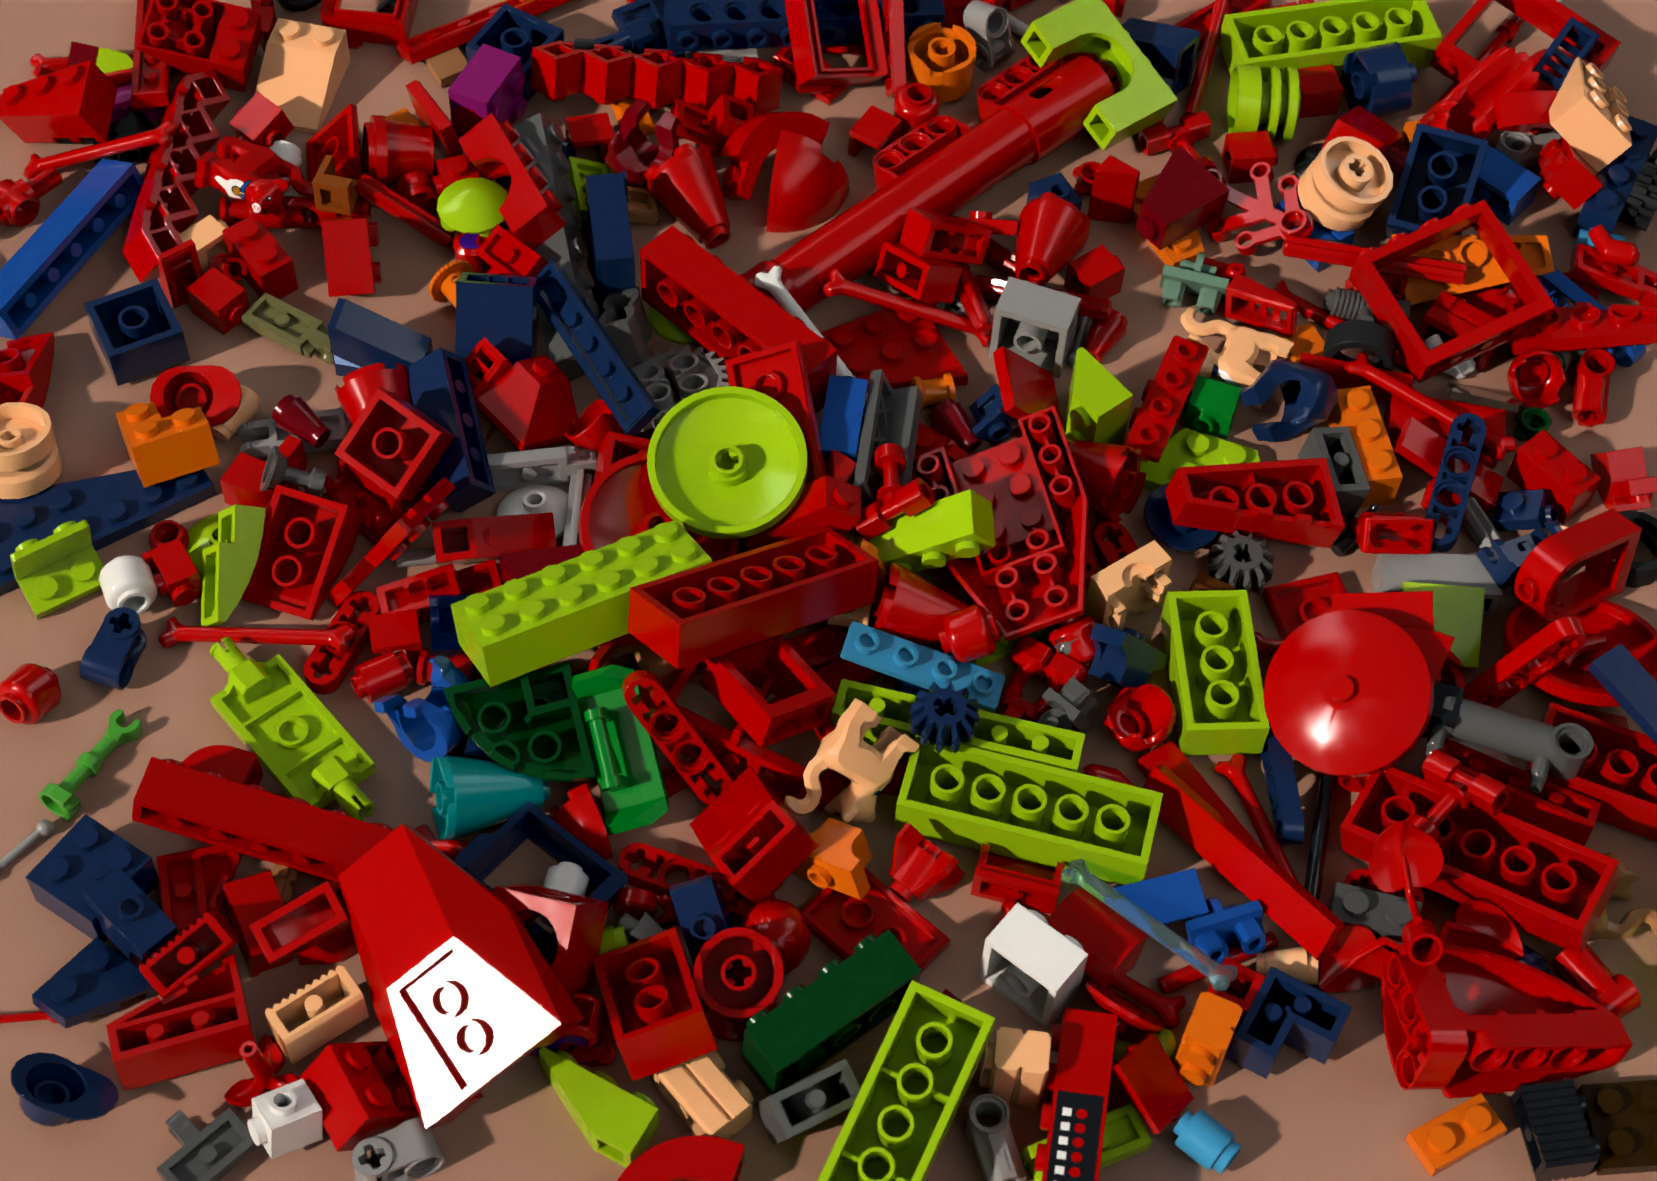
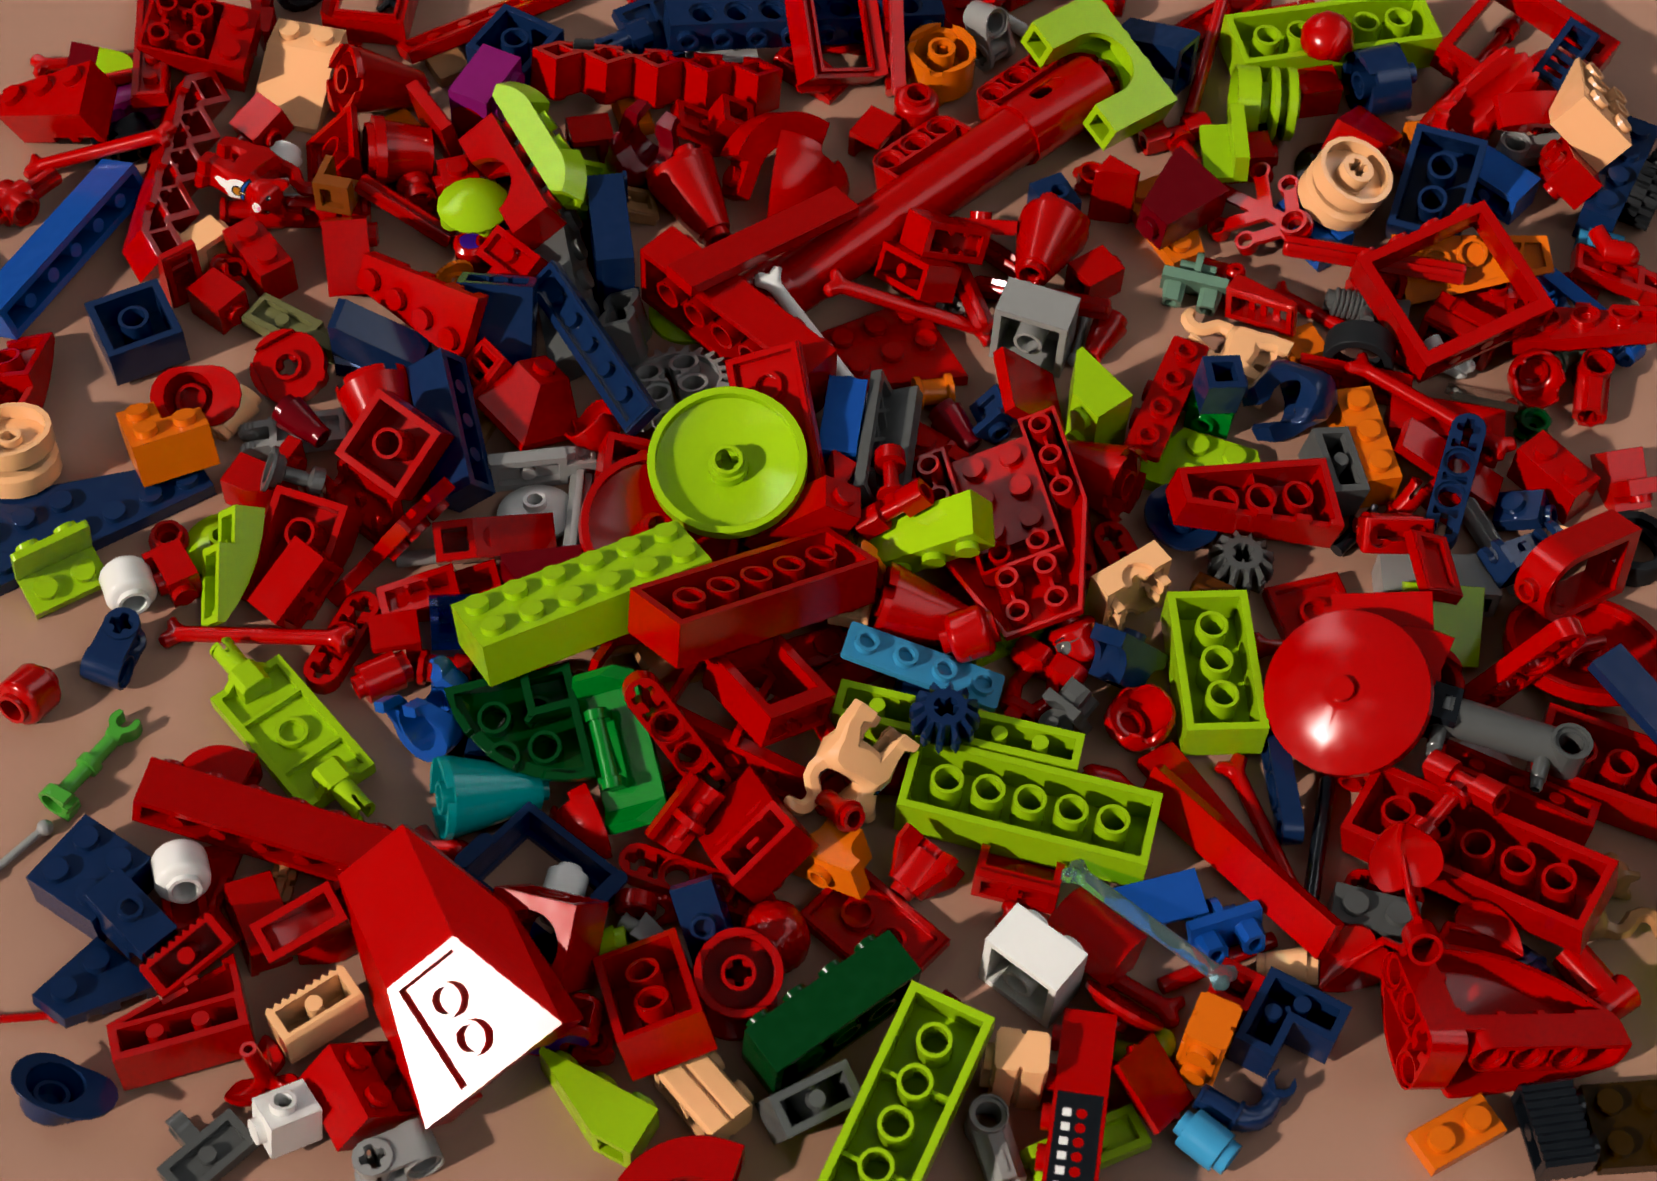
none -> white head [151,838,211,904]
none -> red hinge [247,535,344,629]
none -> red plate [249,328,329,404]
none -> red cone [326,43,430,114]
none -> red wing [355,251,489,359]
none -> lime brick [492,81,587,210]
none -> red hips [644,771,725,856]
none -> red tile [666,186,860,297]
none -> red pin [815,789,865,833]
none -> dark blue brick [1192,355,1248,414]
none -> dark blue piece [1192,1069,1297,1133]
none -> lime panel [1199,103,1250,183]
none -> red hair [1301,11,1354,62]
none -> red pin [1384,476,1432,514]
none -> red tile [1405,529,1463,605]

